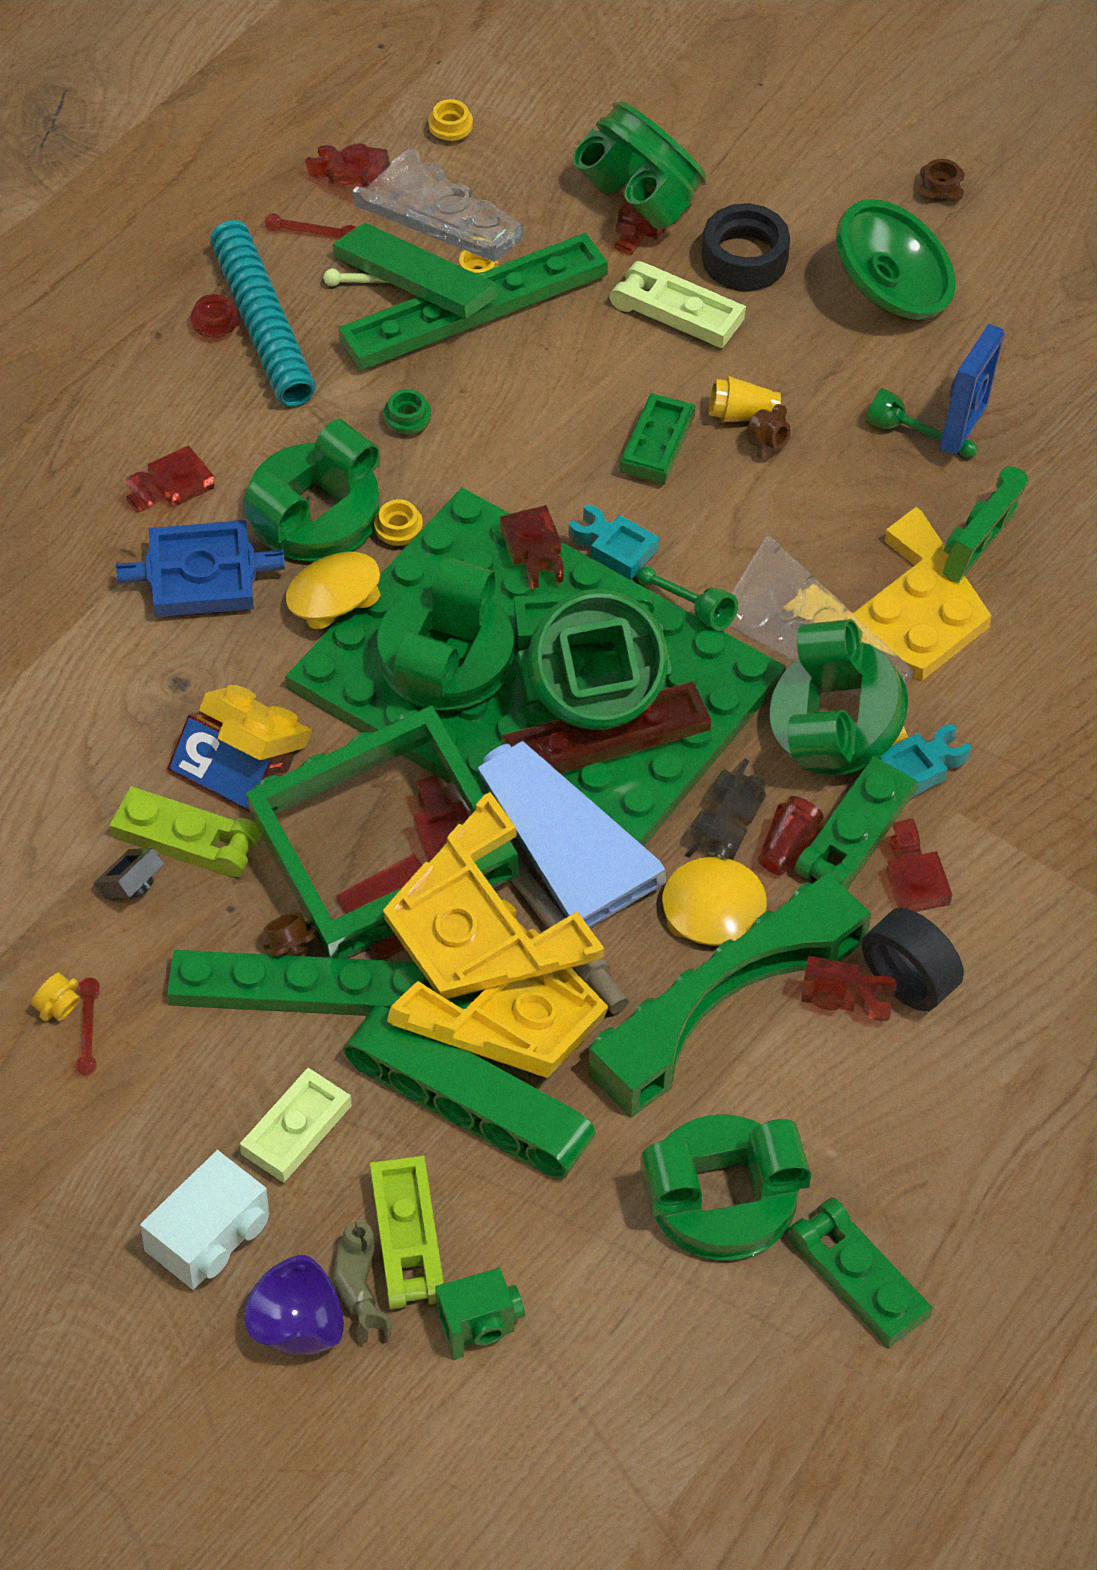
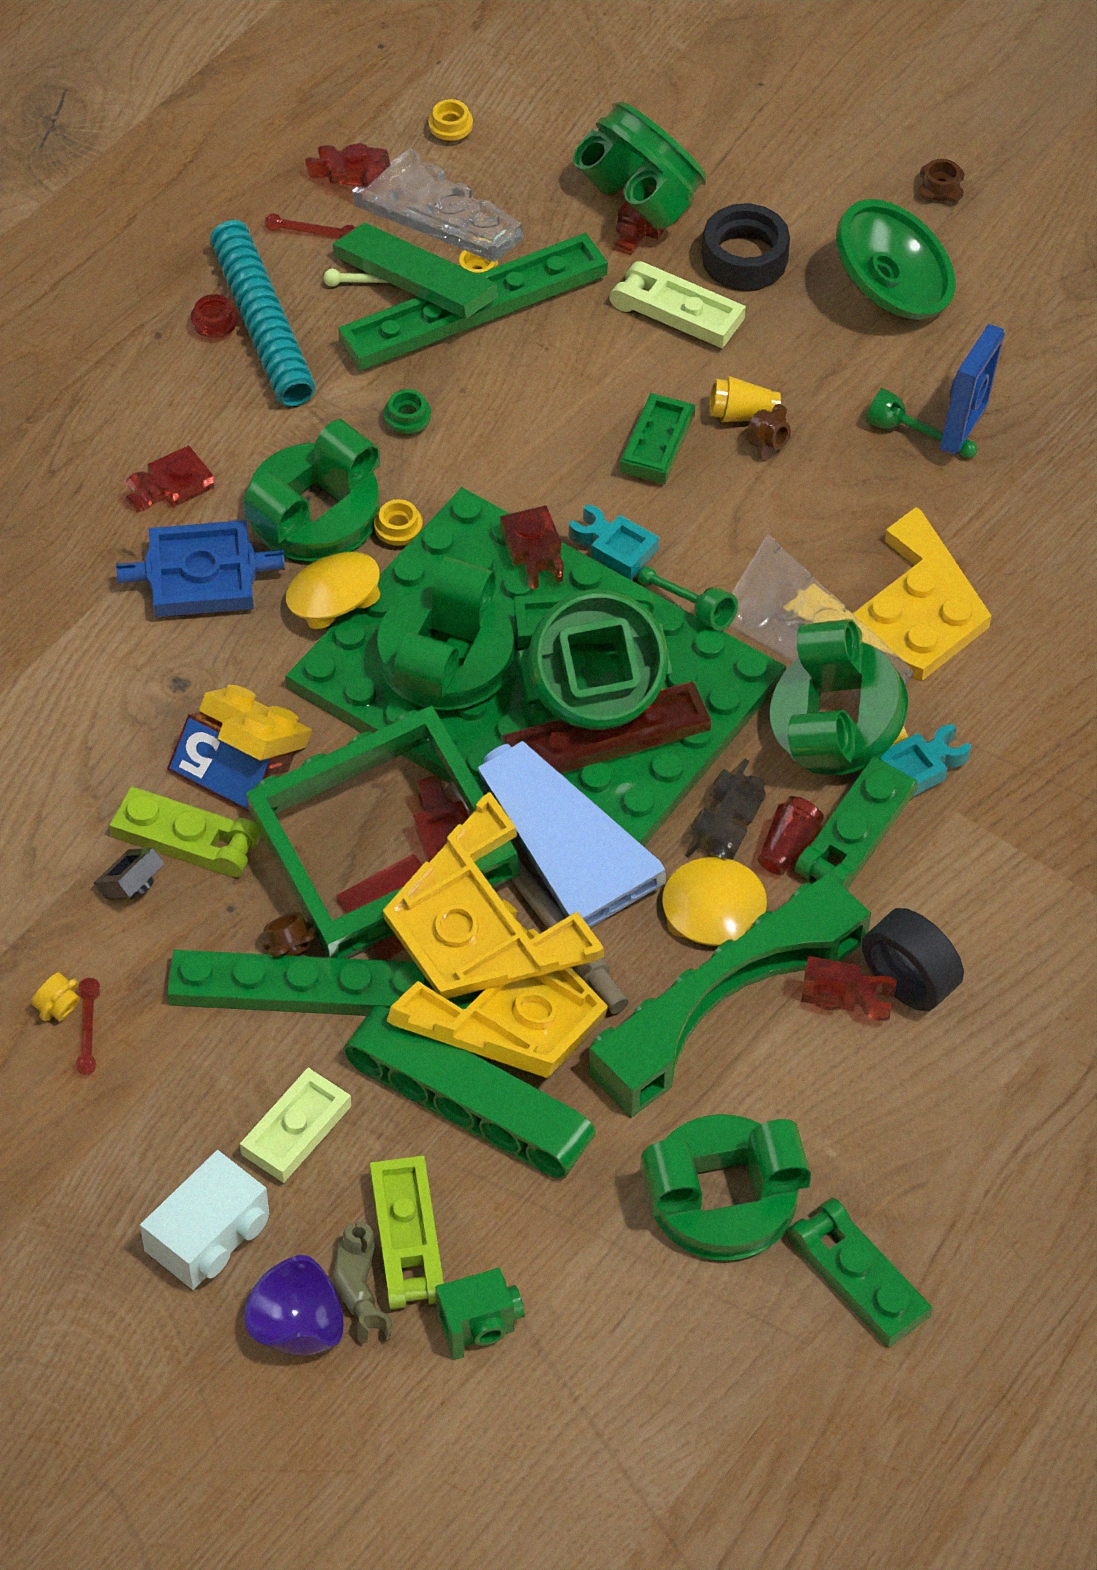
clear red plate [886,818,953,912] -> none
green plate [942,466,1028,583] -> none

